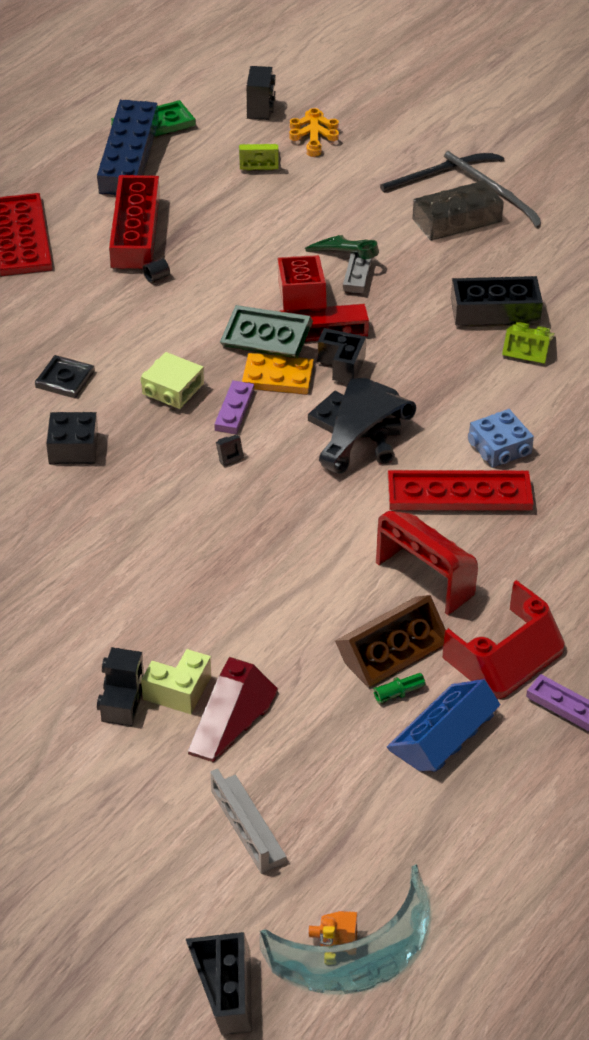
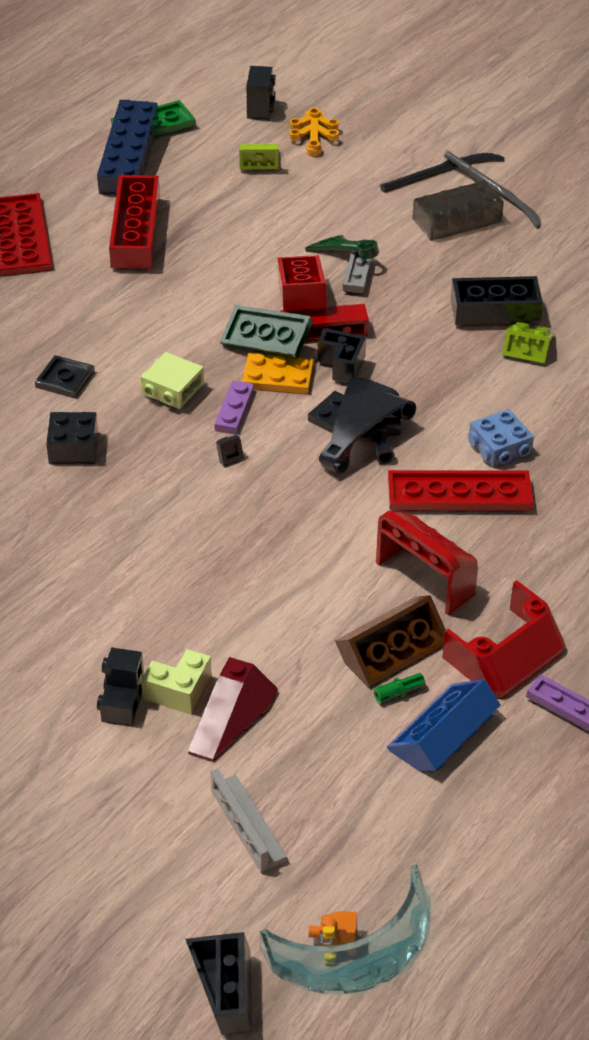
black beam [143,258,170,283] -> none

